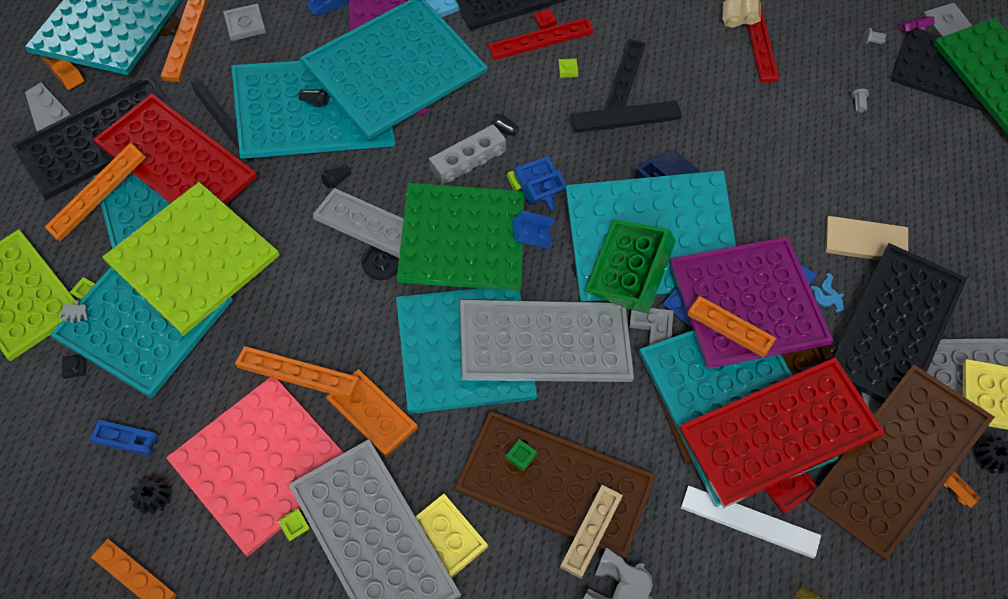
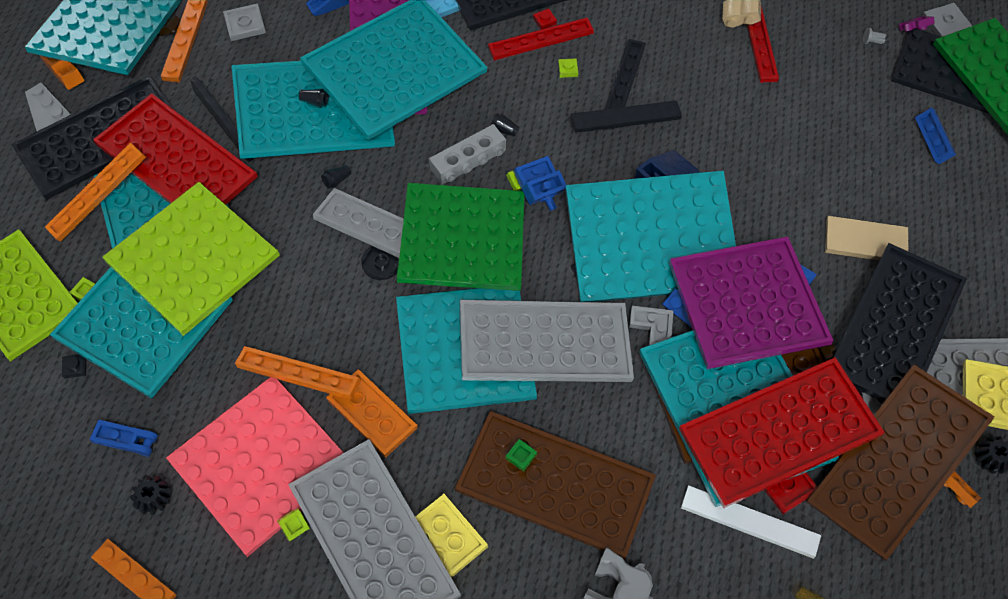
light grey piece [58,301,88,324] -> none
blue bracket [512,211,555,249] -> none
tan plate [560,485,623,579] -> none
green slope [585,219,676,314] -> none
orange plate [688,296,776,358] -> none
dark azure piece [811,273,844,313] -> none
light grey piece [852,89,869,112] -> none
none -> blue plate [915,107,956,164]

